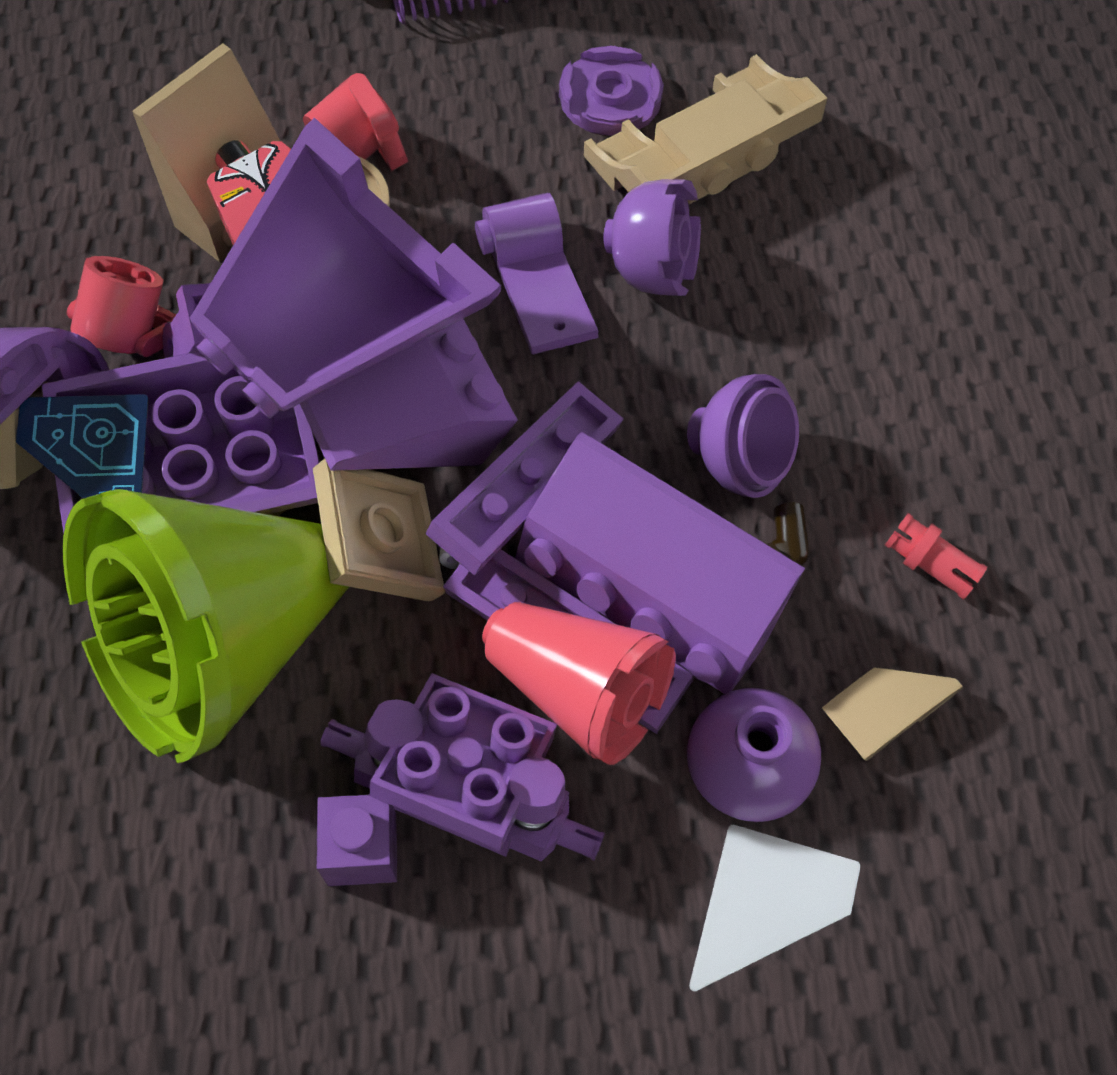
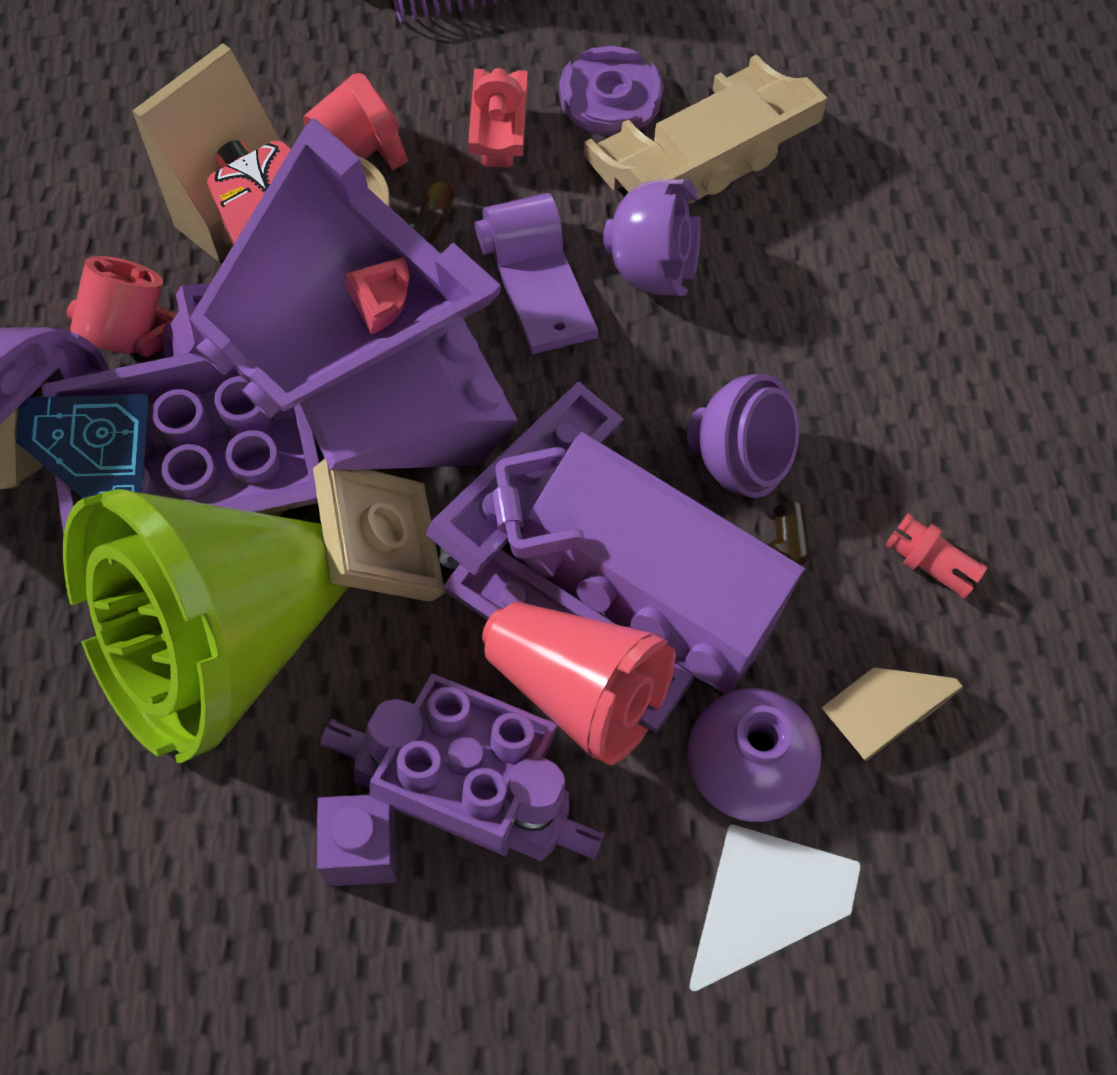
none -> coral tile [345,257,409,335]
none -> dark brown arm [403,182,455,245]
none -> coral hips [468,68,528,167]
none -> medium lavender piece [492,447,585,559]

